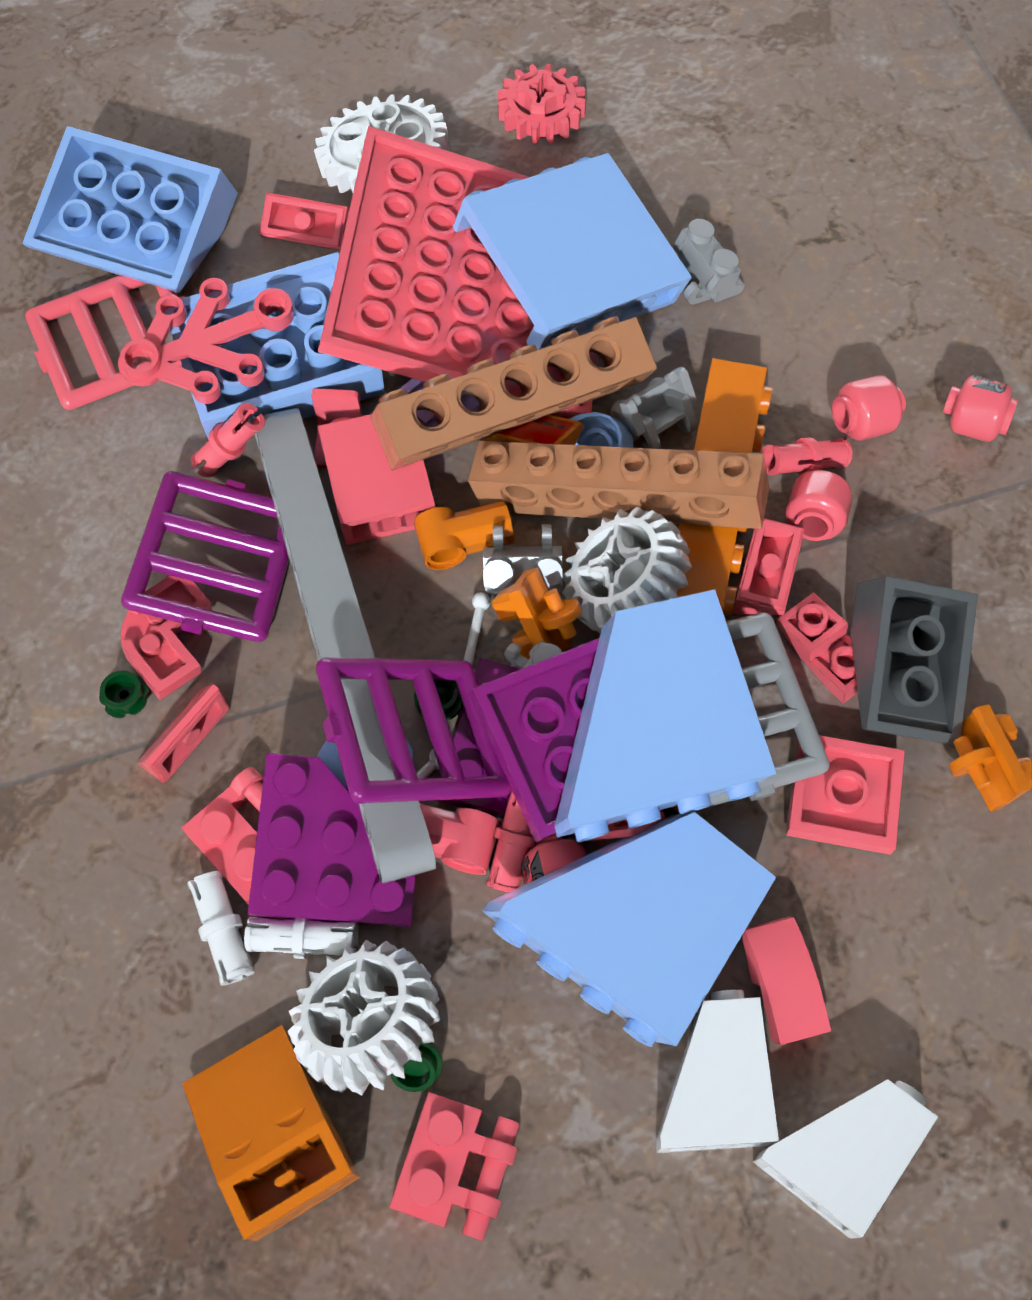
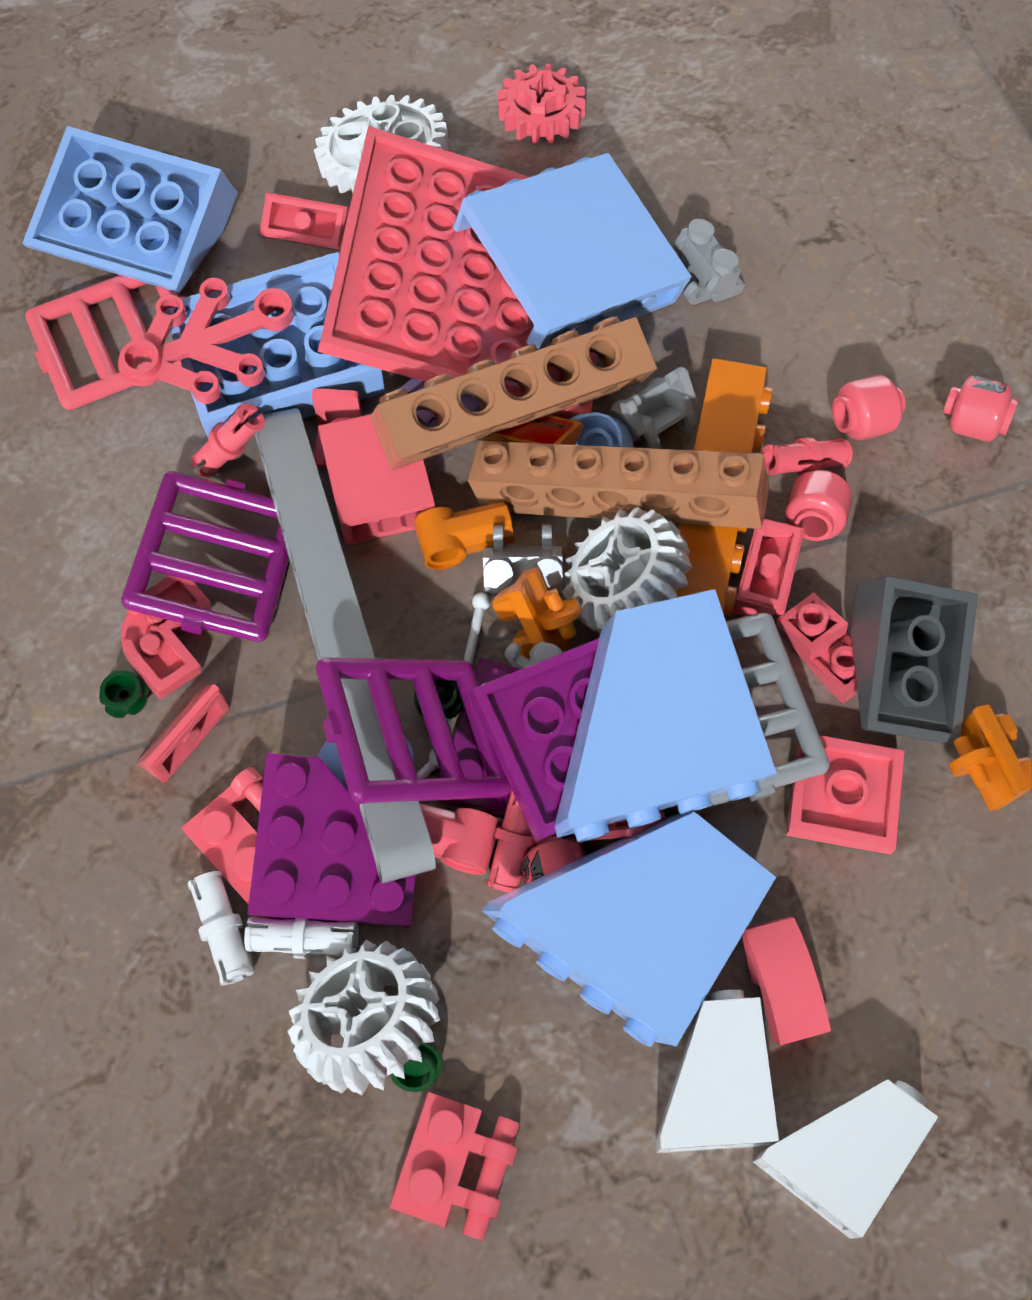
orange slope [182,1025,361,1241] -> none

